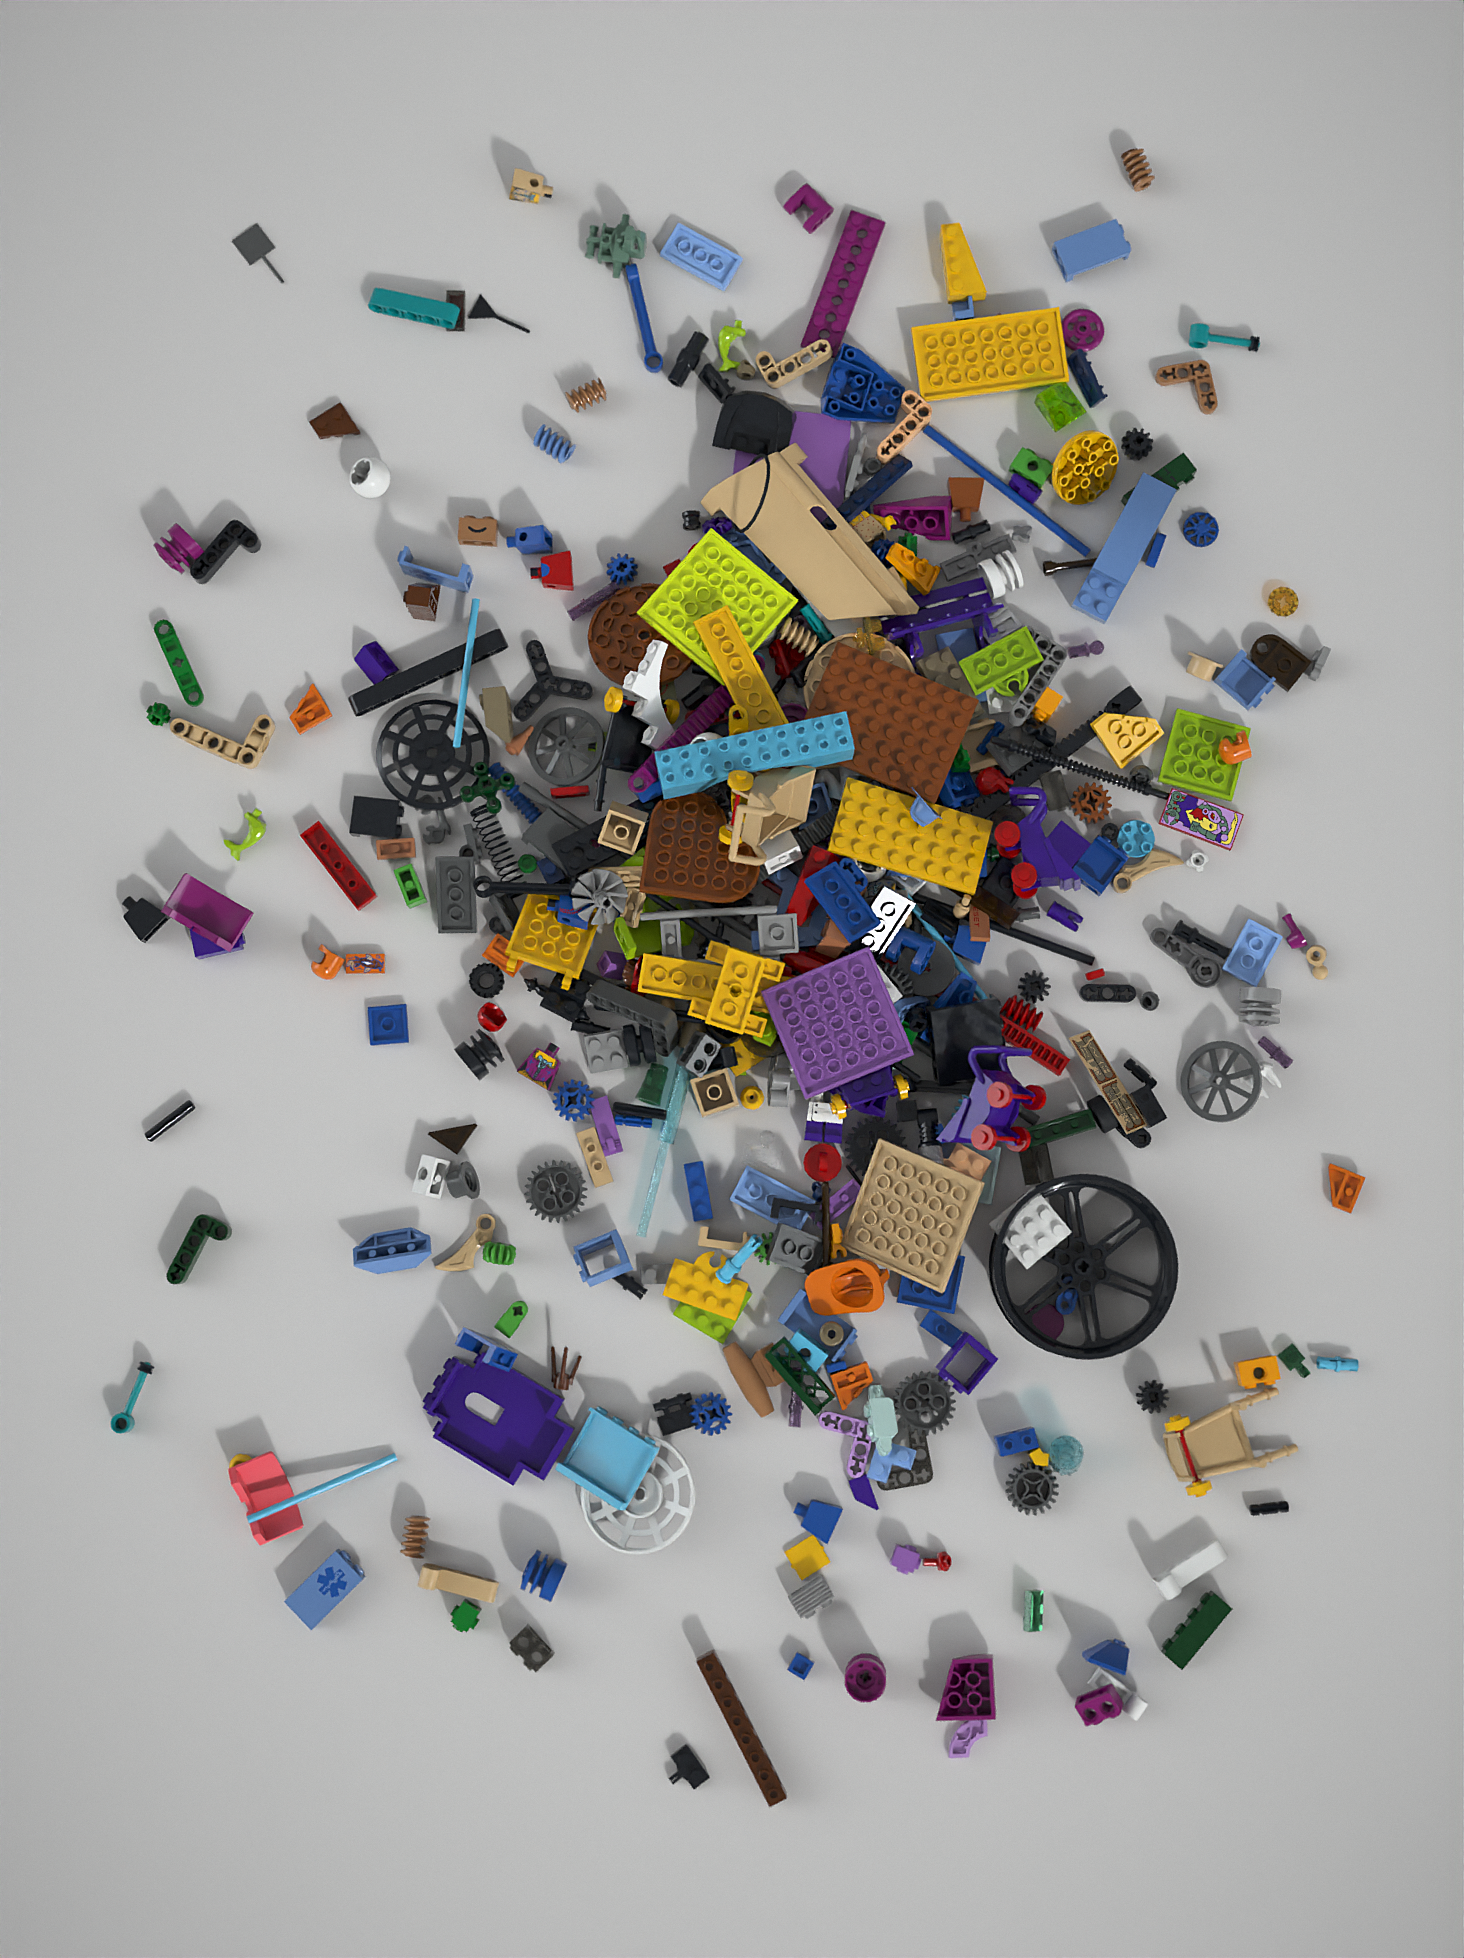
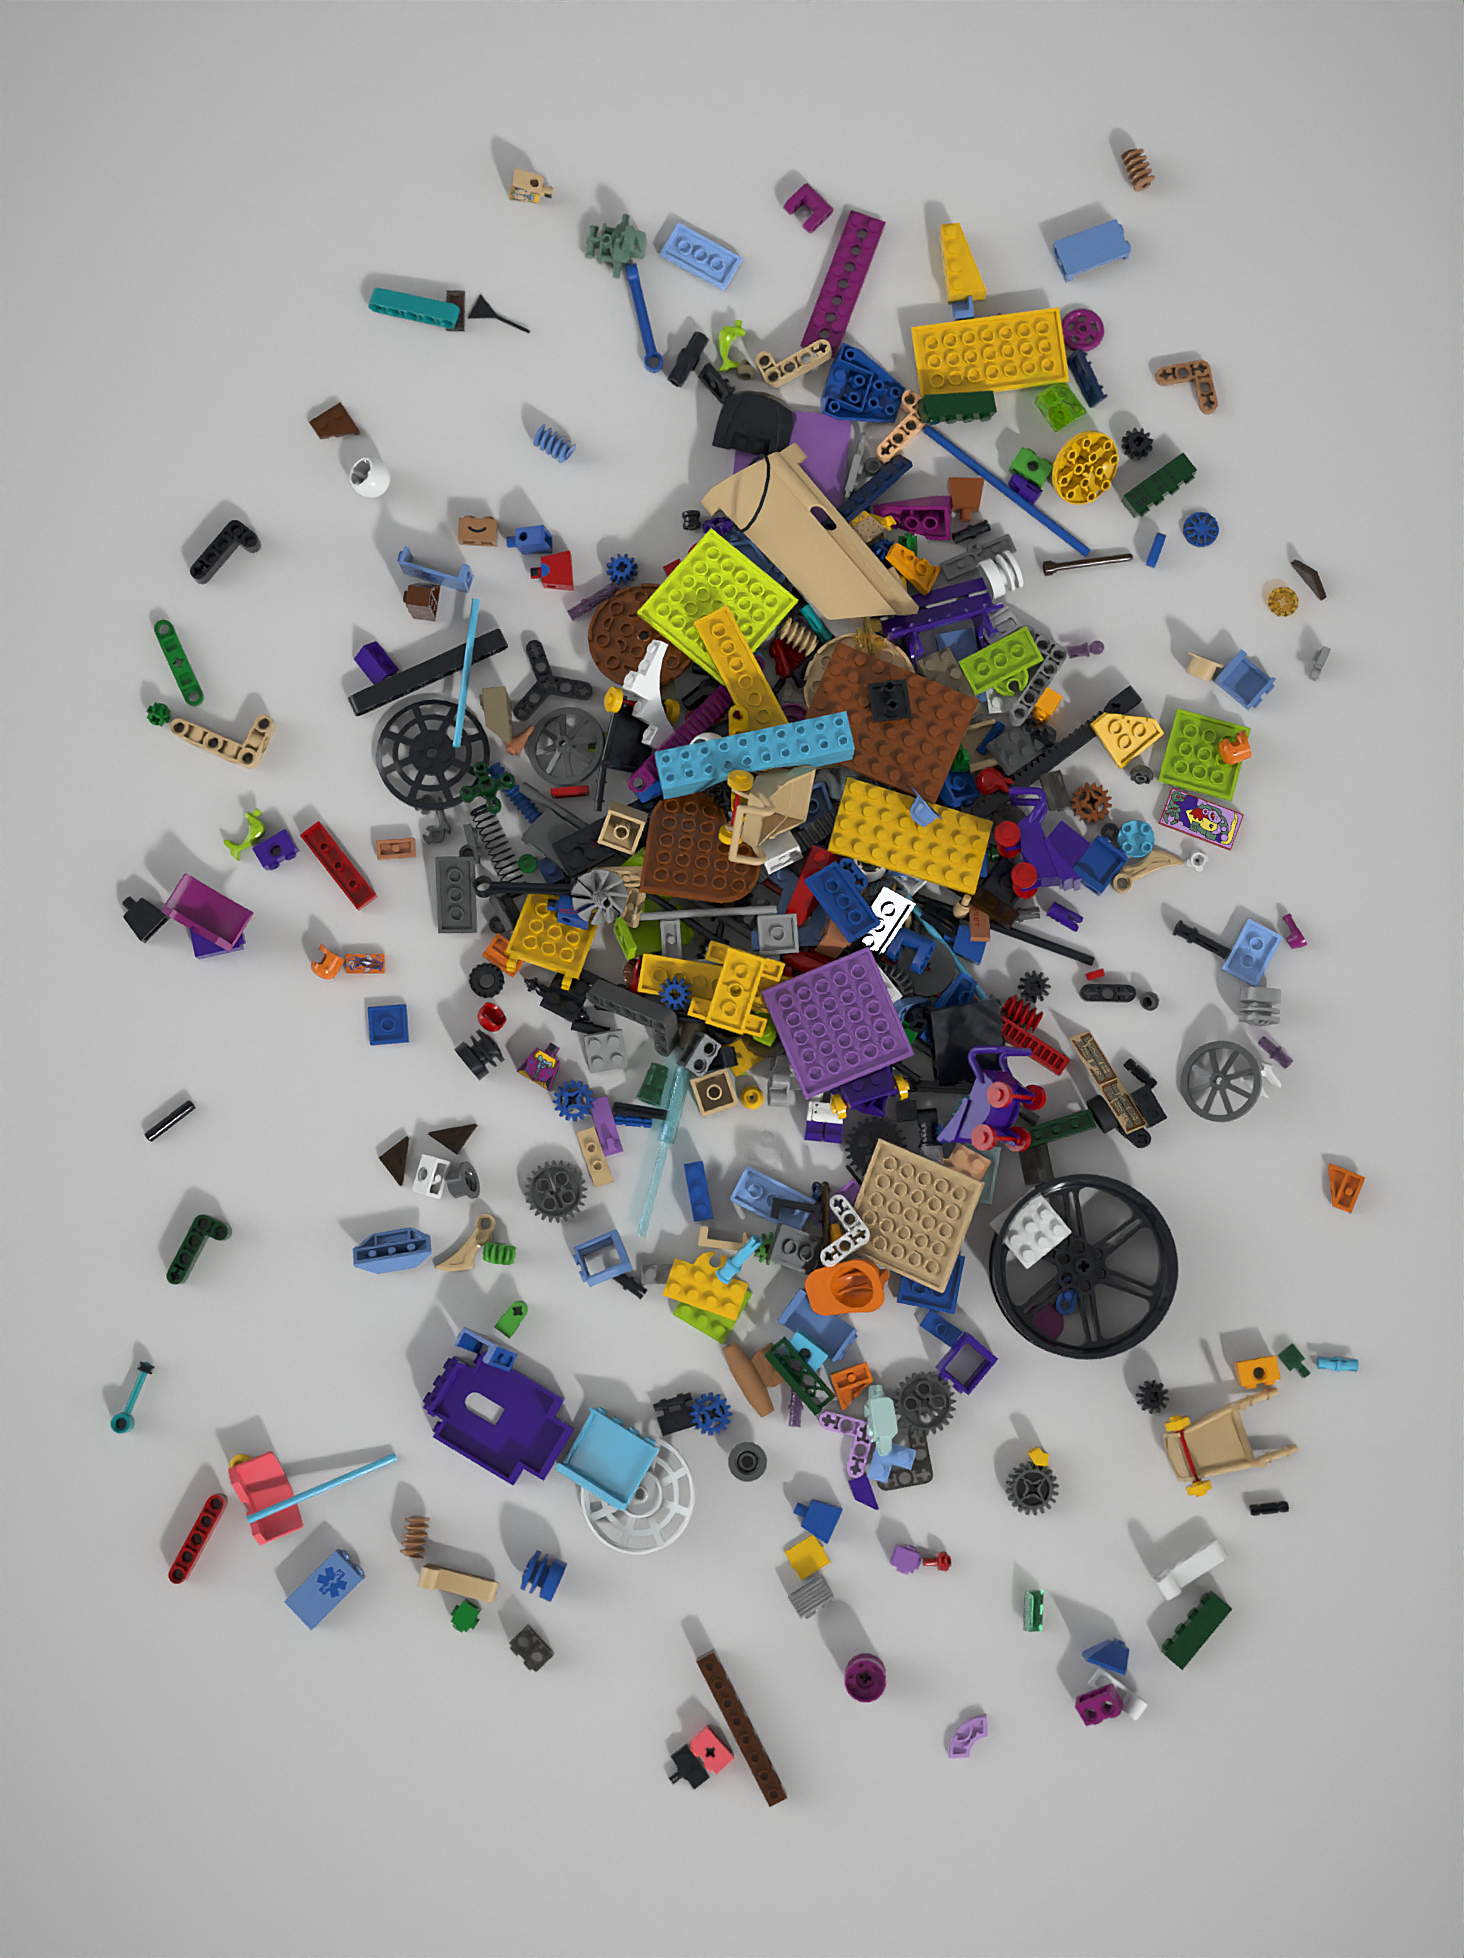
magenta wheel [153,523,204,574] -> none
dark grey piece [232,223,284,283] -> none
orange wing [289,684,333,735] -> none
black panel [349,796,404,839] -> none
bright green brick [393,864,428,909] -> none
reddish brown plant [551,1347,582,1390] -> none
medium nougat piece [565,377,606,413] -> none
medium lavender panel [596,950,628,980] -> none
black wheel [623,1024,657,1067] -> none
blue plate [787,1652,814,1680] -> none
red tile [803,1143,842,1182] -> none
dark tan piece [819,1321,844,1346] -> none
blue tile [826,1360,847,1373] -> none
magenta wedge [936,1654,996,1721] -> none
black hose [990,736,1169,800] -> none
blue brick [994,1426,1039,1457] -> none
light grey piece [1012,526,1032,544] -> none
clear light blue gear [1049,1436,1084,1476] -> none
medium blue slope [1071,472,1177,624] -> none
flat silver beam [1150,928,1222,988] -> none
teal piece [1188,323,1260,352] -> none
dark brown plate [1250,634,1312,692] -> none
tan plate [1306,945,1328,980] -> none
none -> red beam [168,1493,228,1584]
none -> dark purple brick [252,829,300,871]
none -> dark brown tile [379,1136,410,1186]
none -> blue gear [659,976,692,1010]
none -> coral brick [690,1724,734,1775]
none -> dark grey piece [728,1442,767,1482]
none -> white beam [820,1195,870,1267]
none -> black plate [867,679,912,723]
none -> dark green brick [918,391,997,425]
none -> dark brown tile [1290,559,1326,601]

